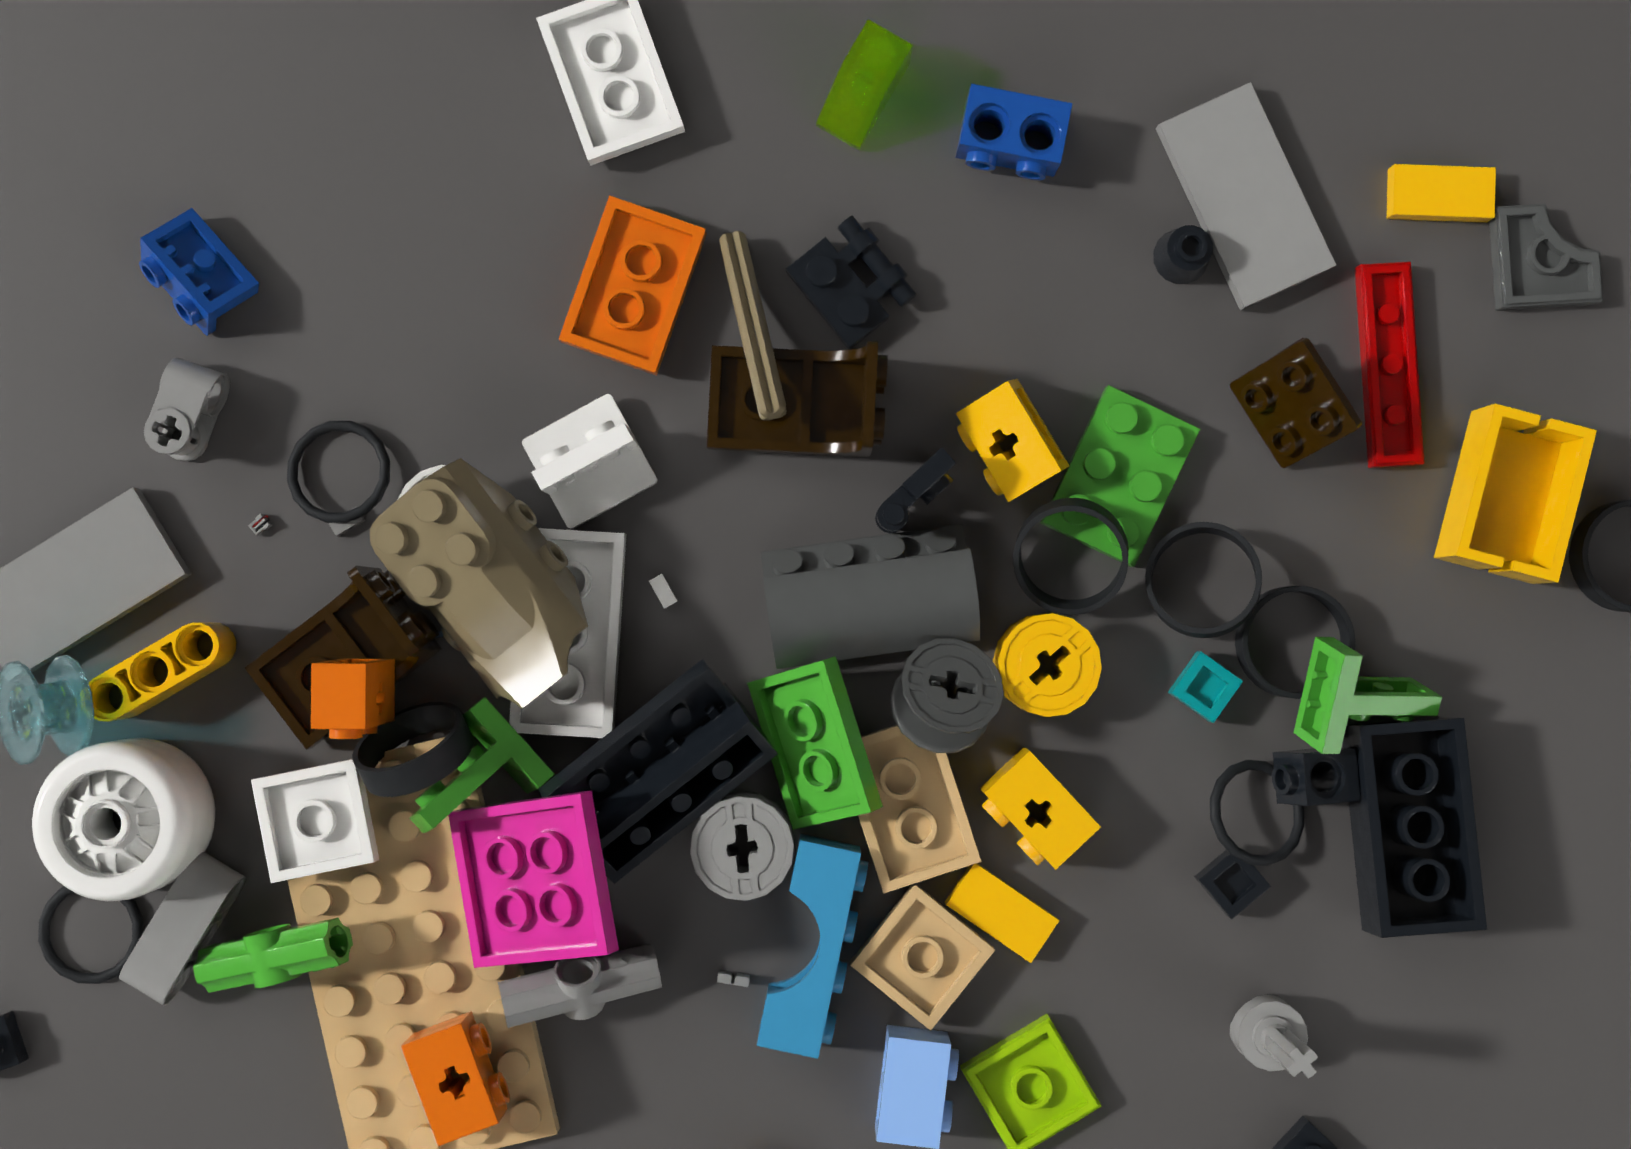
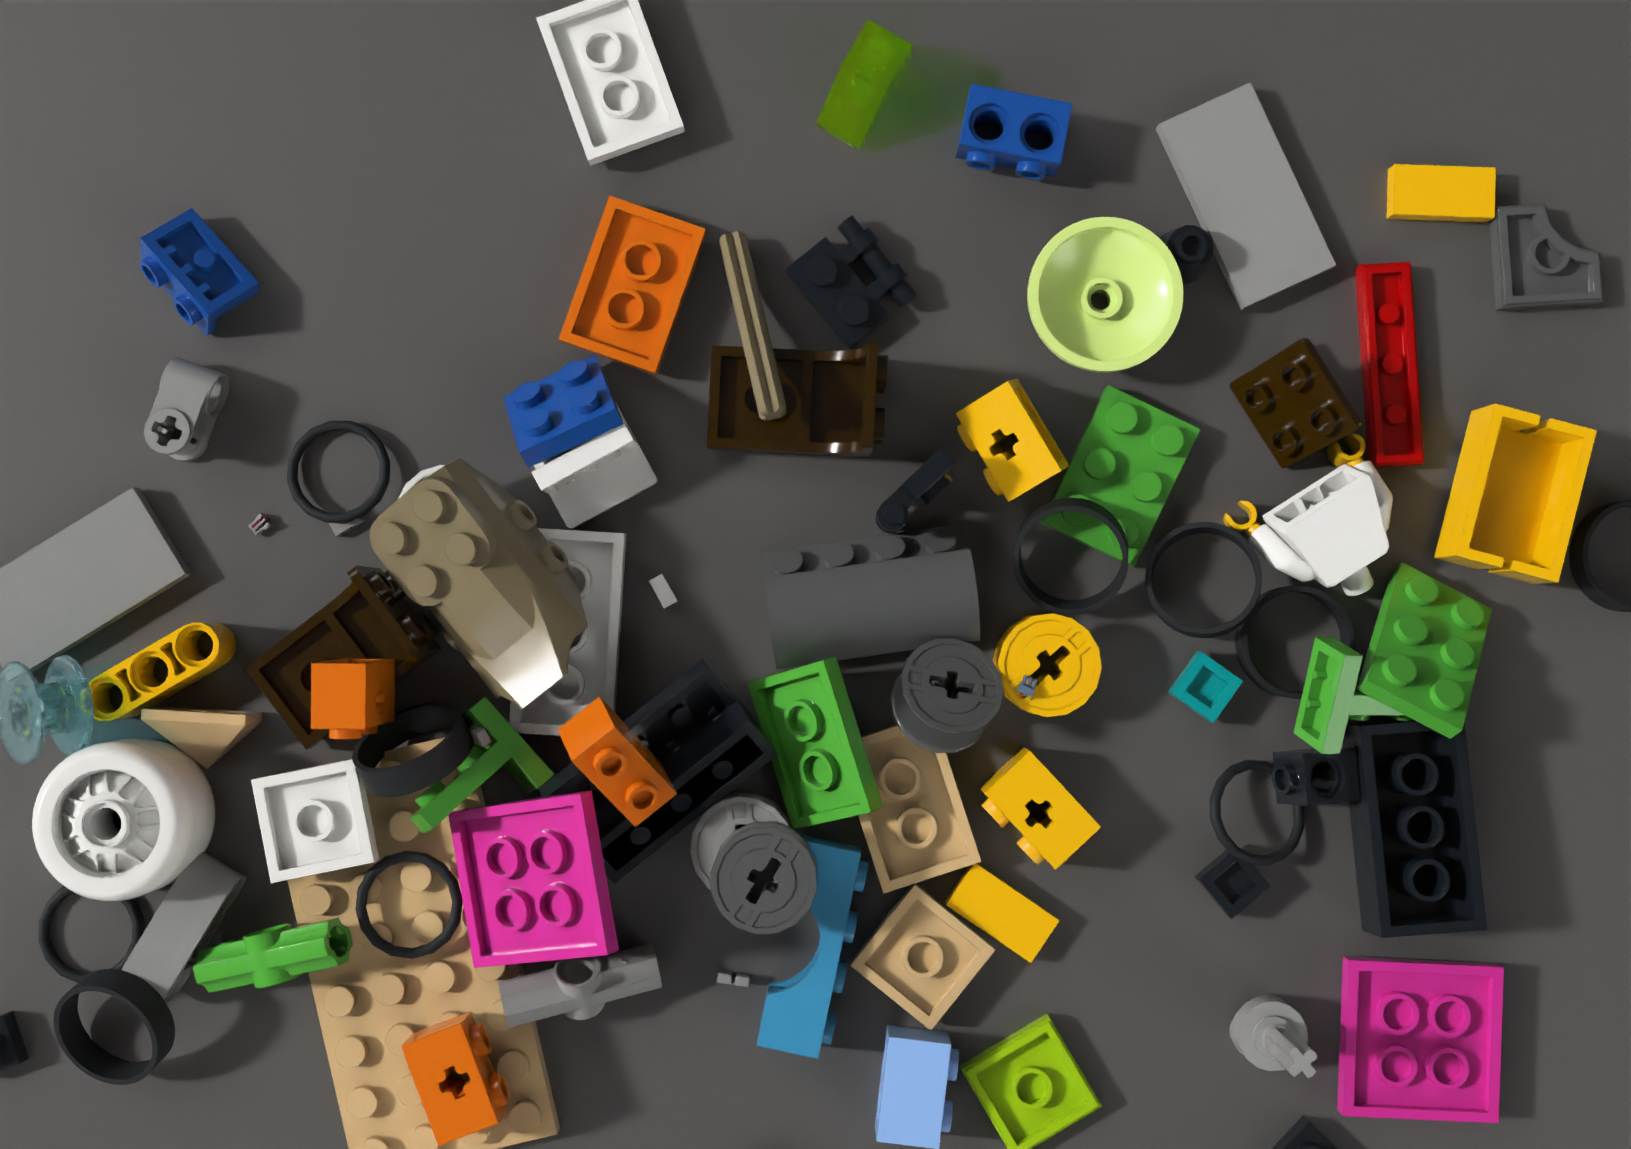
none -> black tyre [53,969,175,1085]
none -> tan slope [141,706,262,770]
none -> black piece [355,851,463,959]
none -> light grey piece [469,725,492,747]
none -> blue plate [503,355,624,468]
none -> orange brick [558,696,677,827]
none -> dark grey piece [710,821,817,934]
none -> sand blue piece [1016,675,1037,698]
none -> yellowish green dish [1027,217,1183,373]
none -> white torso [1223,433,1393,596]
none -> dark pink plate [1337,956,1504,1123]
none -> bright green plate [1356,562,1492,739]

